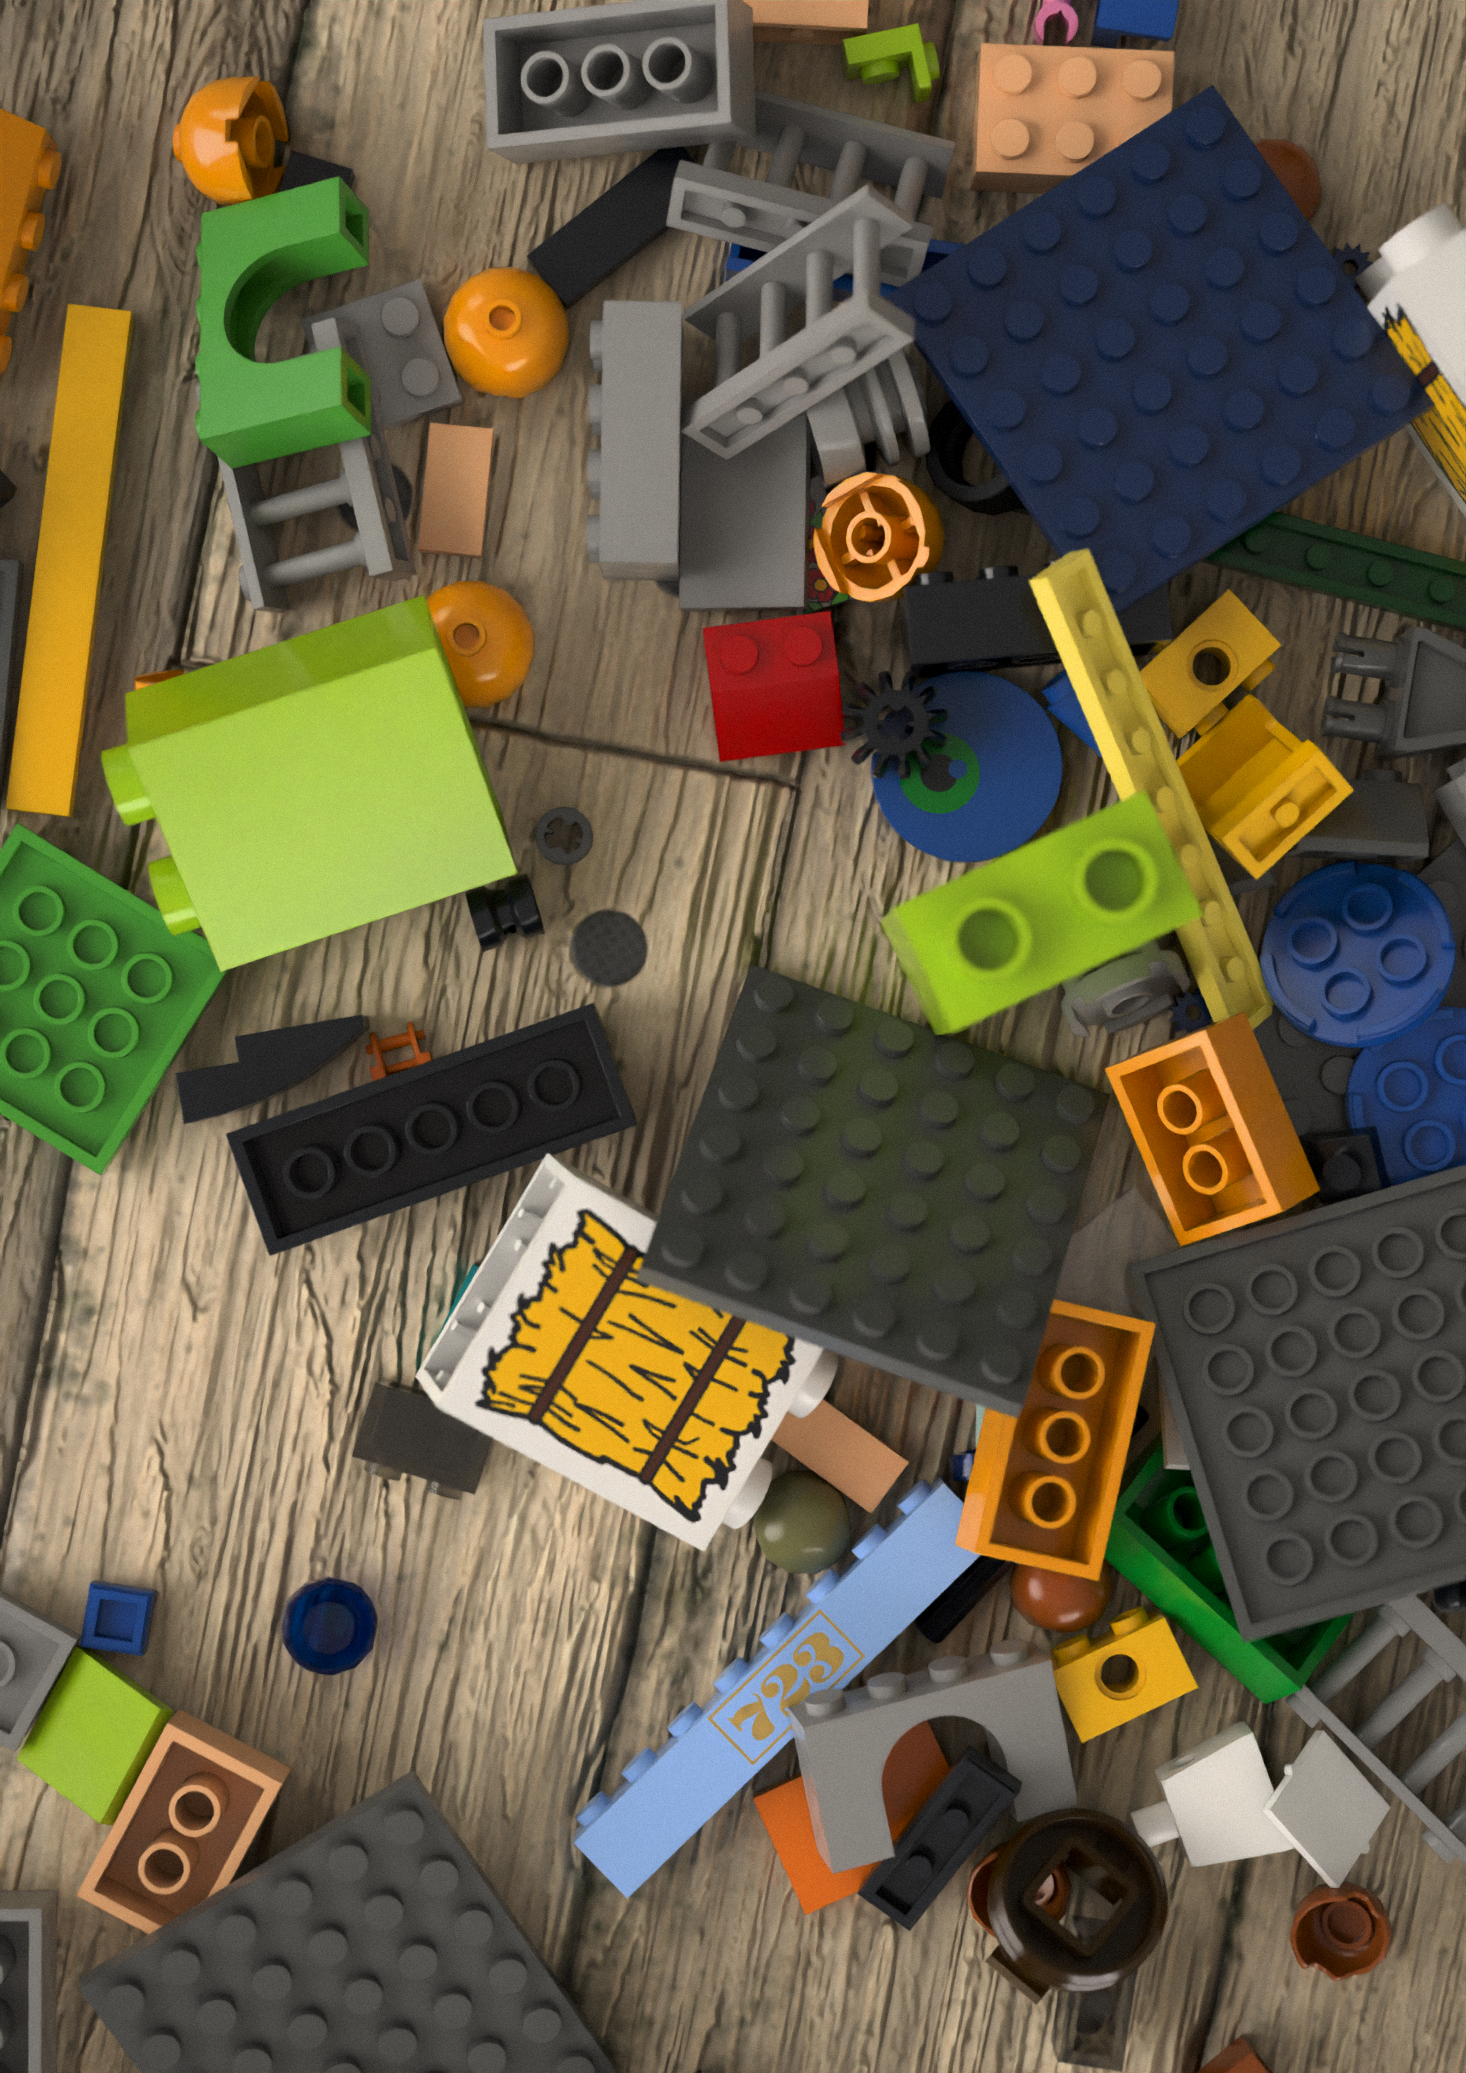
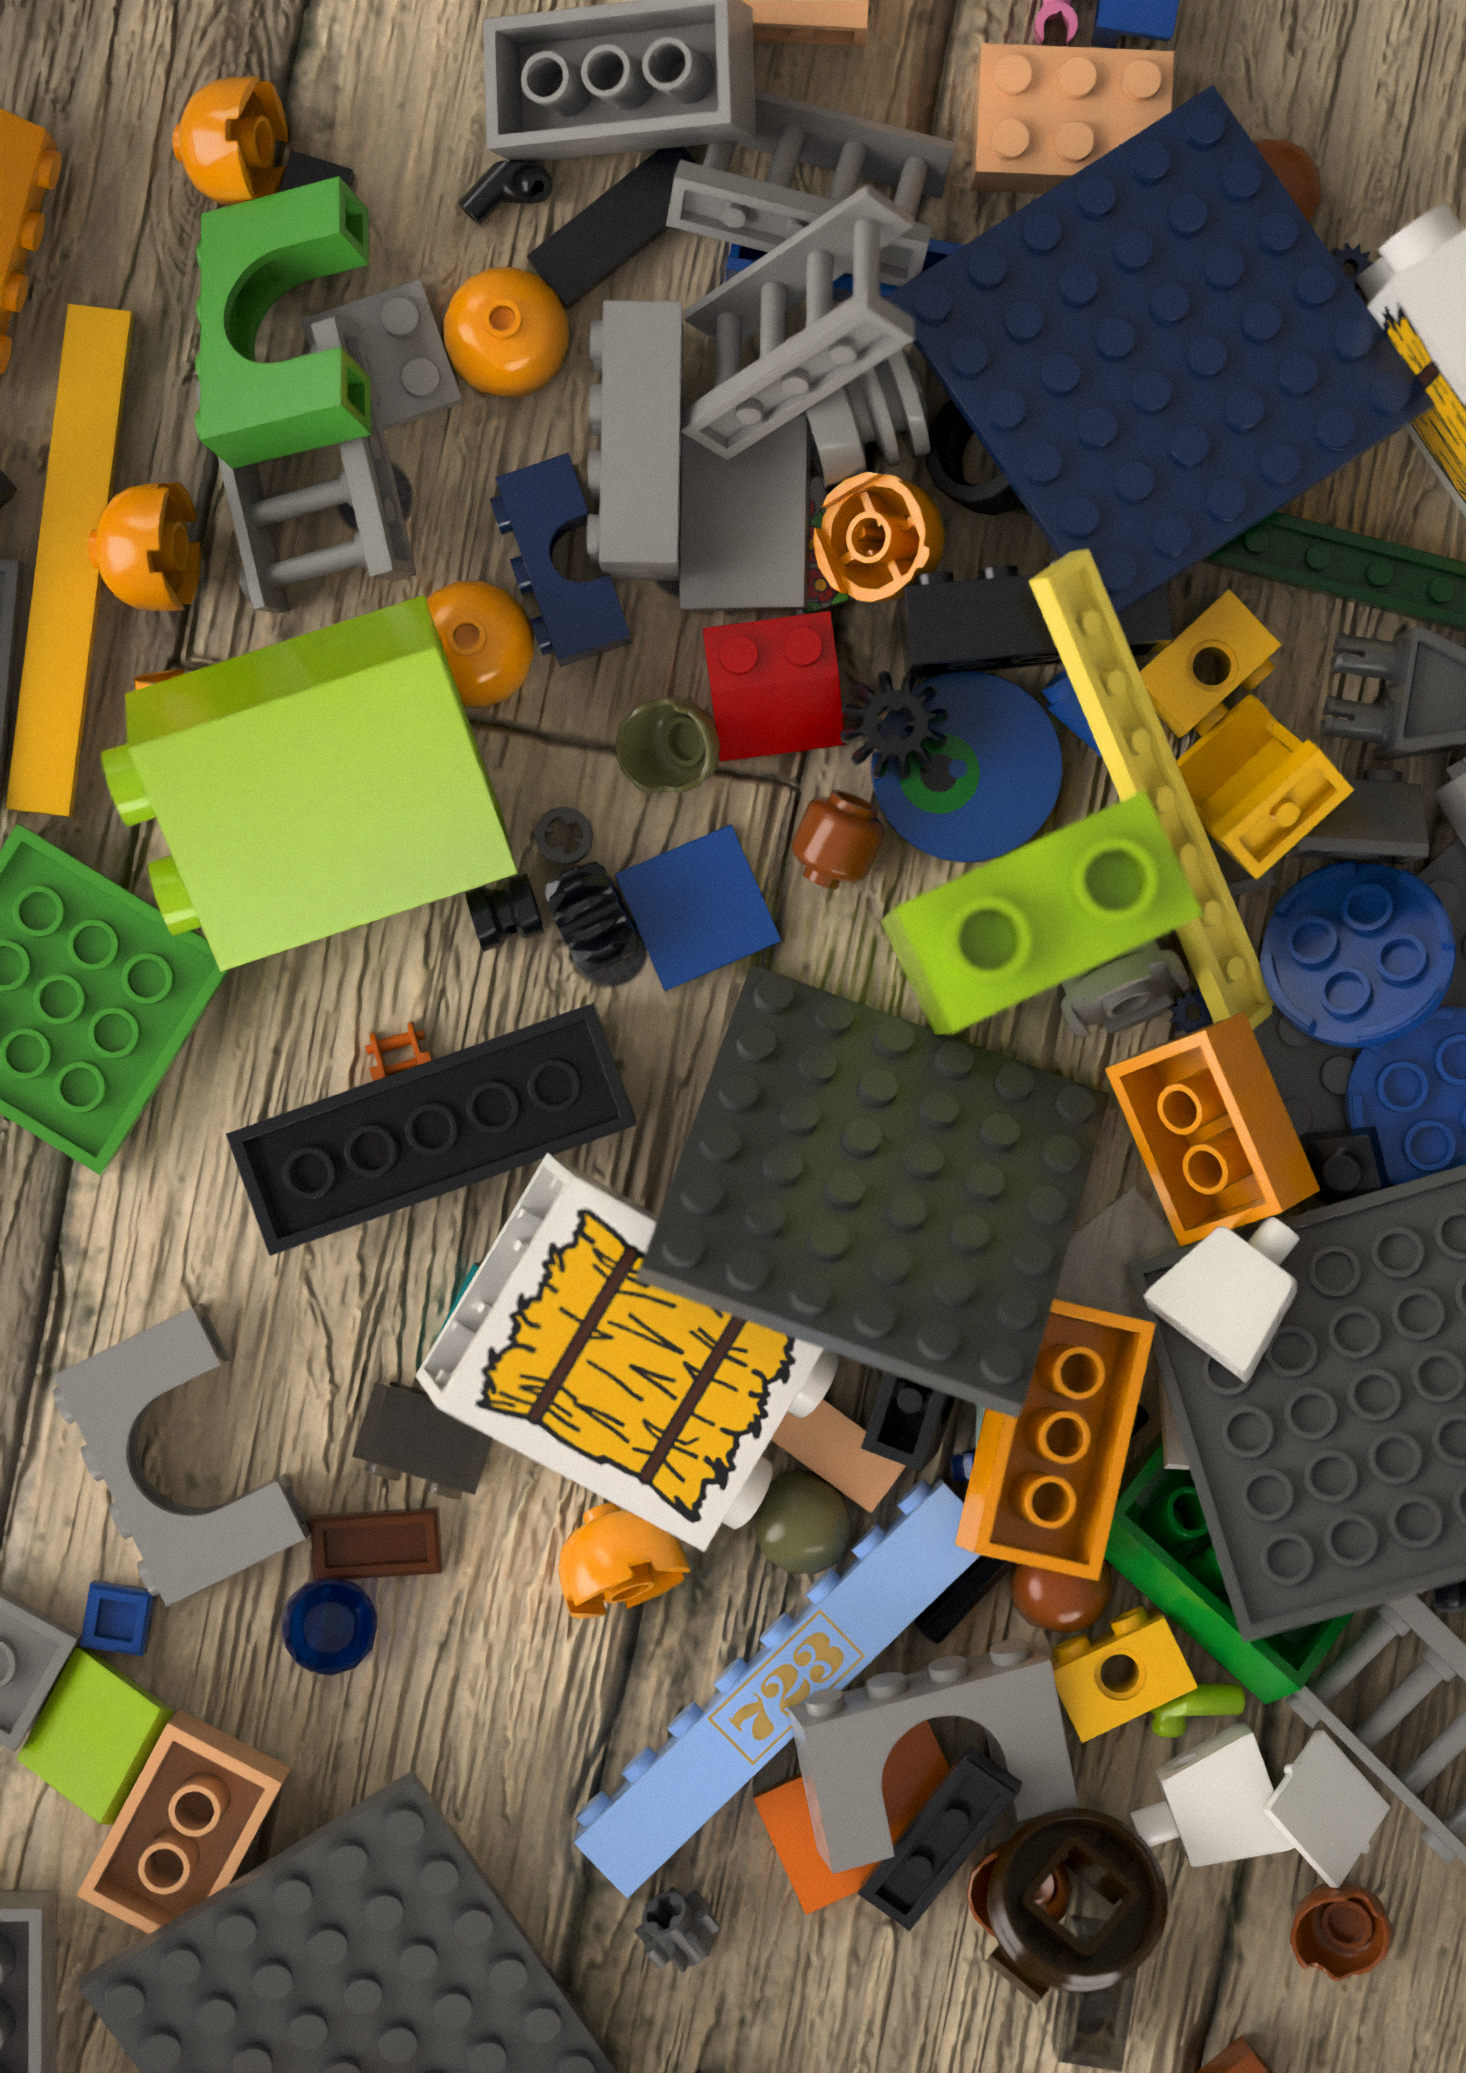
black slope [175,1015,370,1124] -> none
light nougat tile [418,423,495,558] -> none
lime bracket [841,23,940,103] -> none
none -> light grey arch [53,1303,311,1607]
none -> light orange cylinder [88,482,201,611]
none -> reddish brown tile [310,1507,443,1582]
none -> black arm [457,160,553,225]
none -> dark blue arch [489,453,632,667]
none -> black gear [545,861,639,974]
none -> light orange cylinder [558,1502,690,1619]
none -> blue tile [614,824,782,992]
none -> olive hair [615,697,720,794]
none -> dark grey gear [635,1887,720,1972]
none -> dark orange head [791,790,885,890]
none -> black brick [861,1371,956,1471]
none -> white torso [1144,1216,1300,1383]
none -> lime arm [1149,1683,1245,1738]

